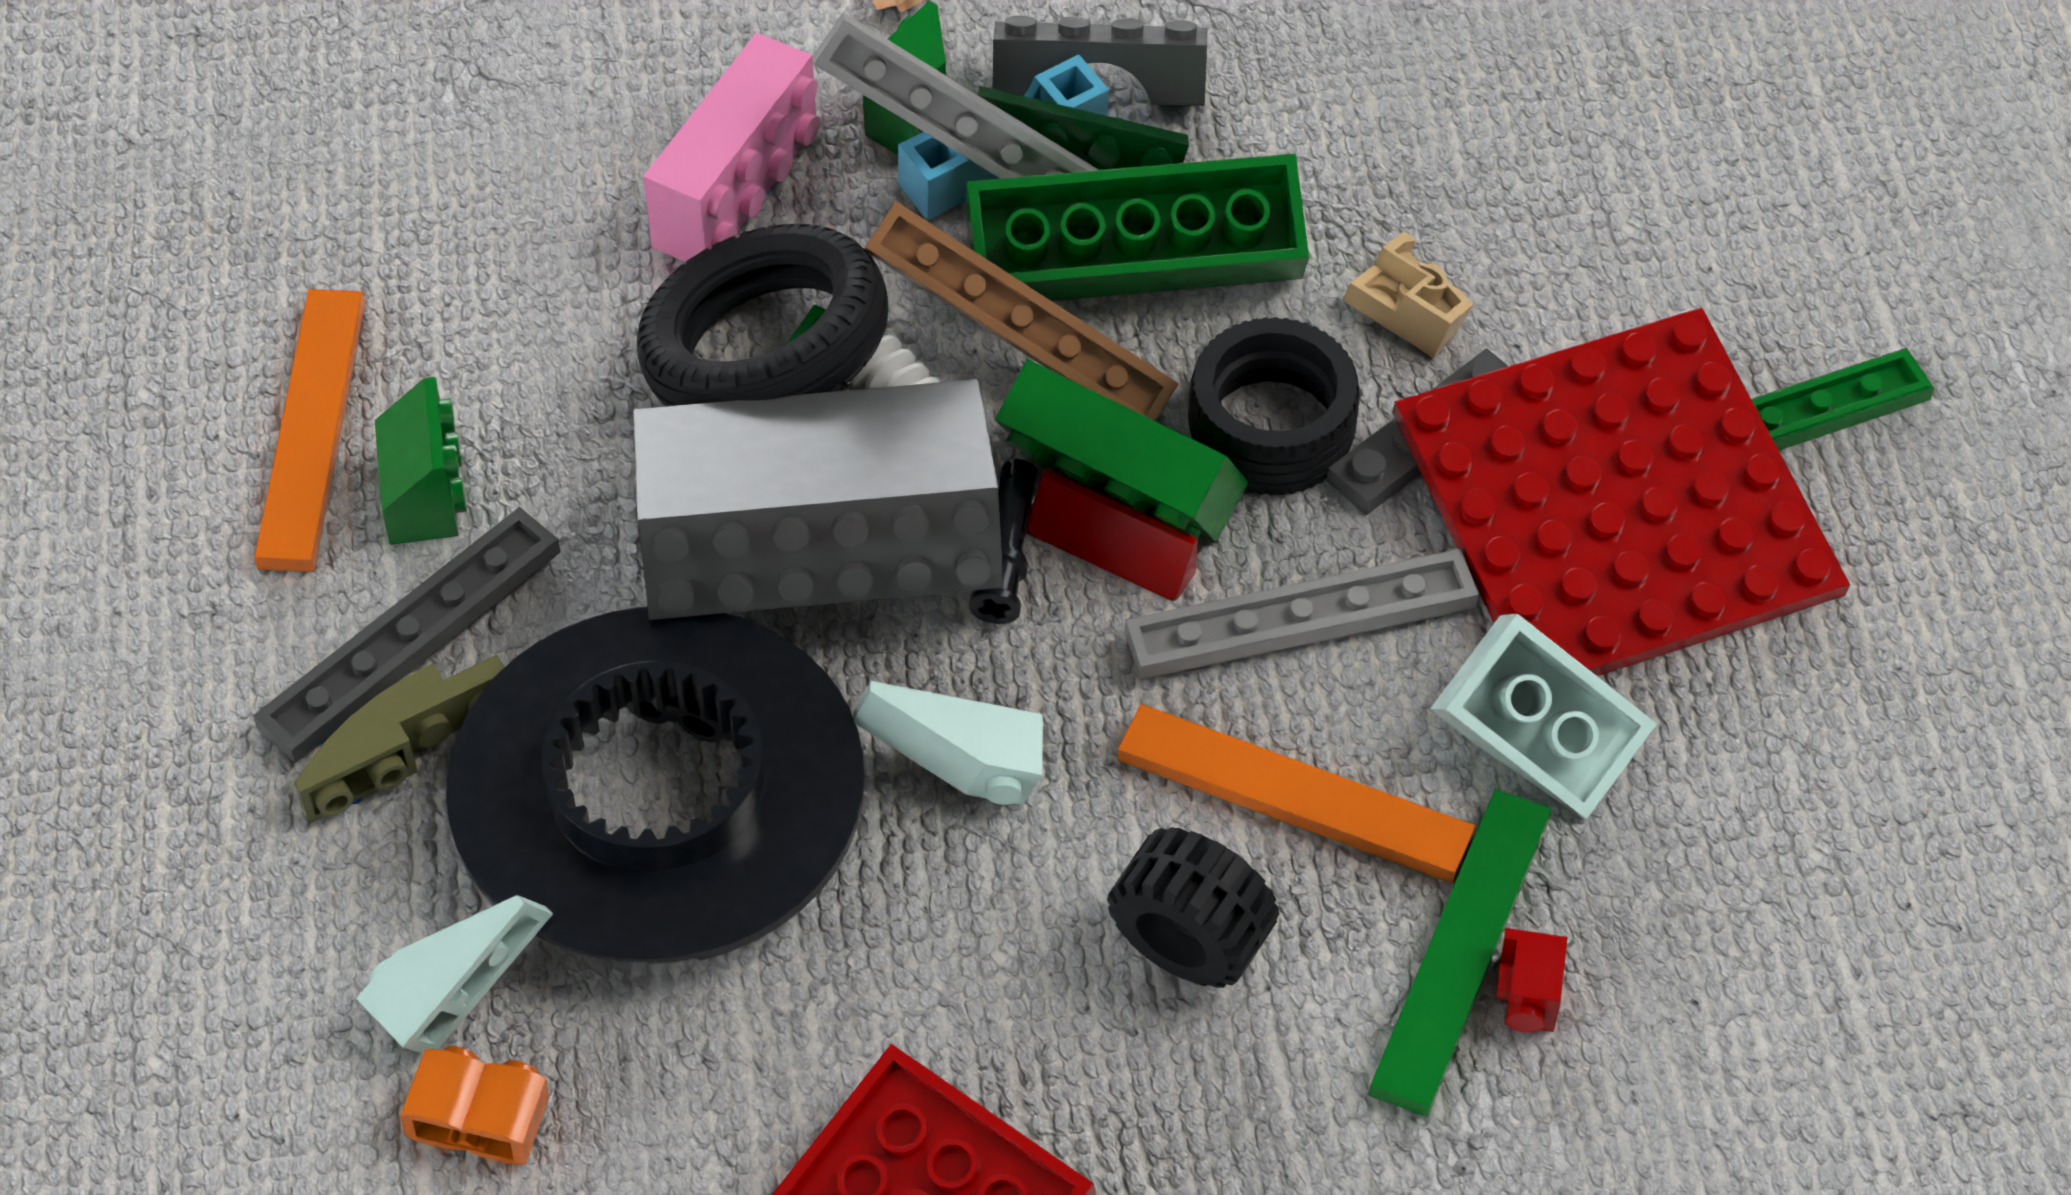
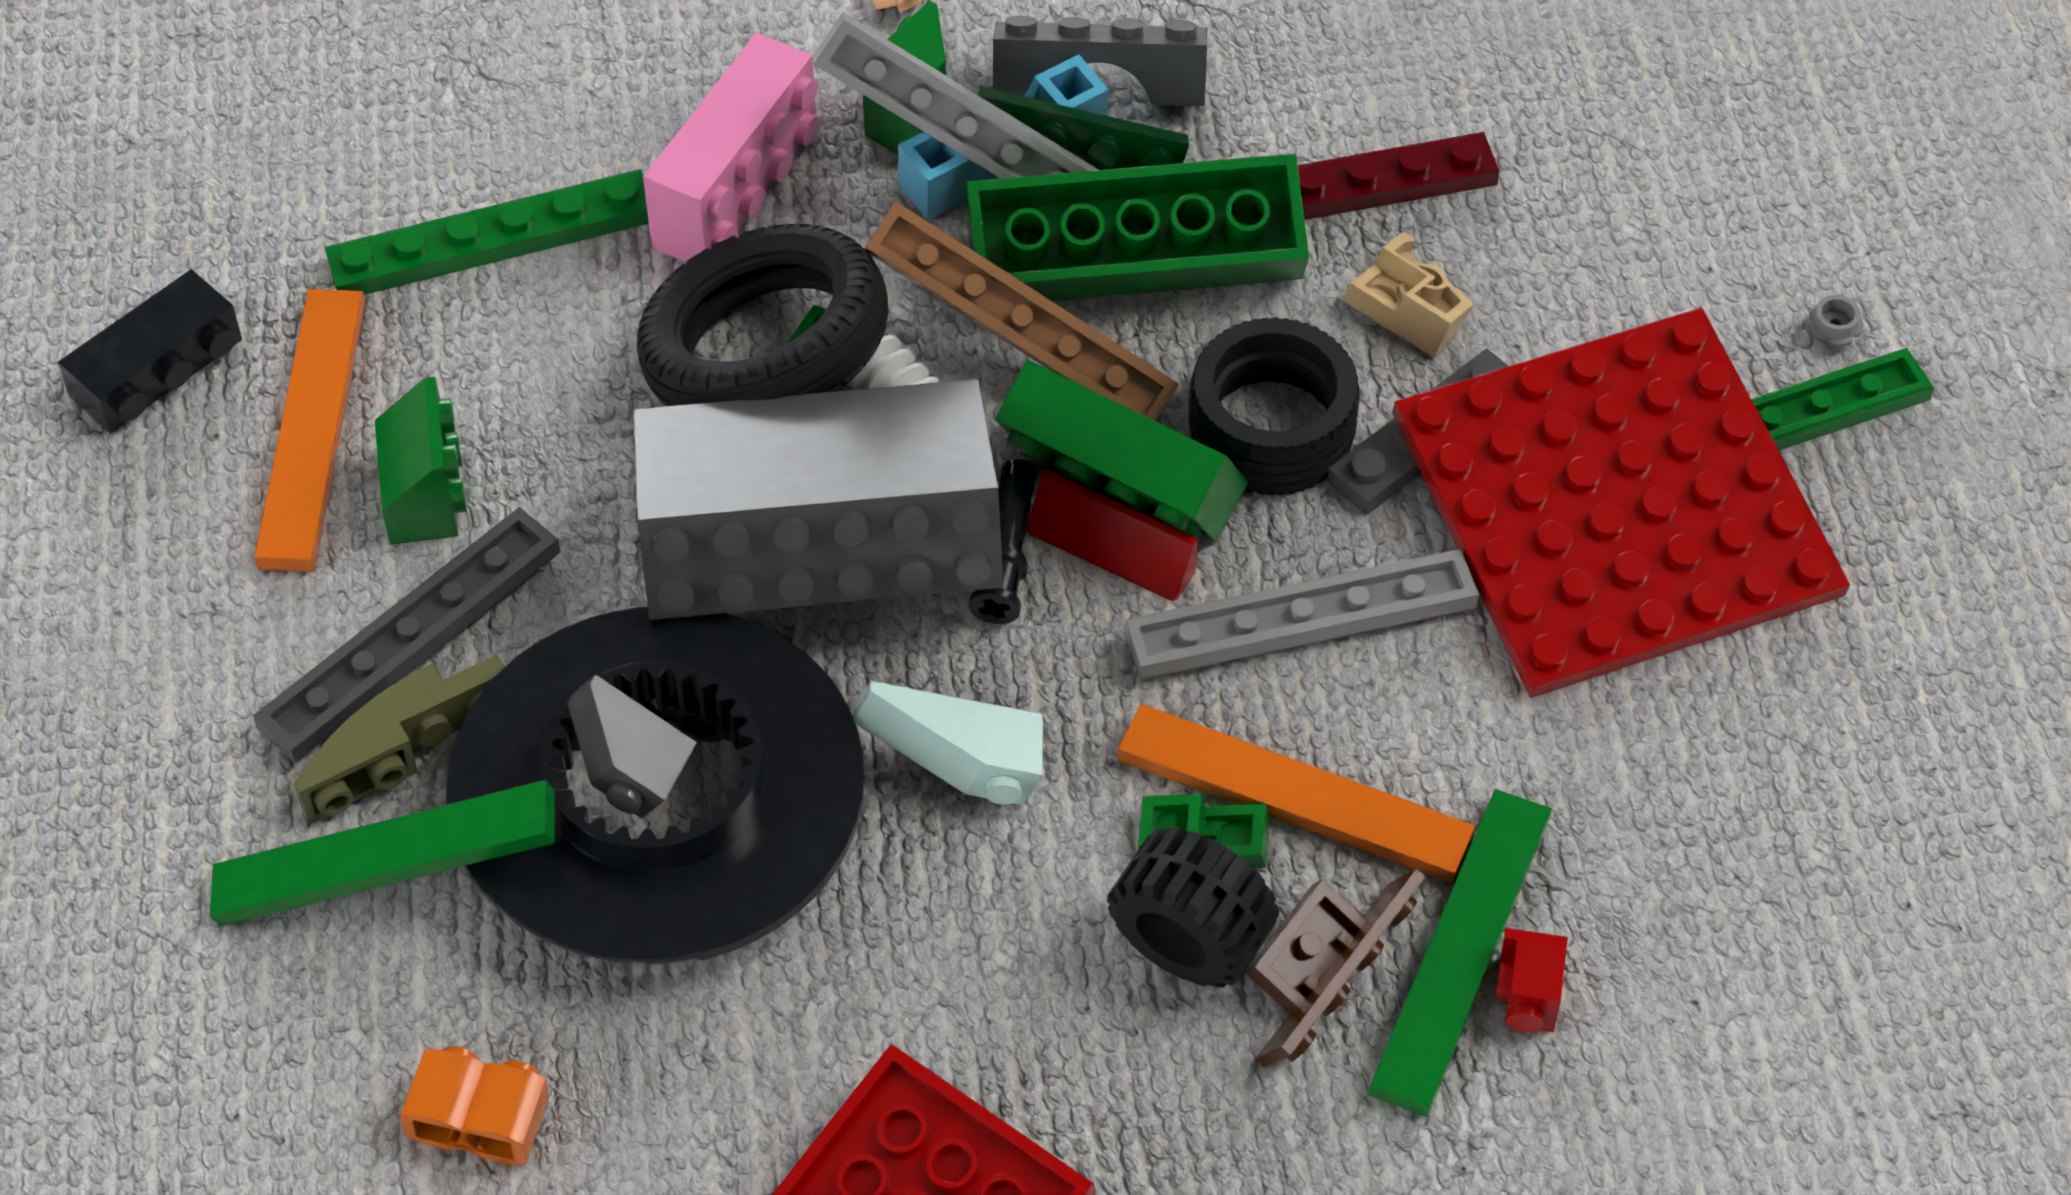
light aqua slope [356,895,553,1053] -> none
light aqua slope [1430,614,1657,819] -> none
none -> black brick [58,269,242,434]
none -> green tile [210,780,555,926]
none -> green plate [324,169,649,295]
none -> slope [567,674,697,819]
none -> green slope [1138,793,1270,868]
none -> bracket [1244,869,1425,1067]
none -> dark red plate [1298,132,1499,220]
none -> light grey plate [1808,295,1863,347]

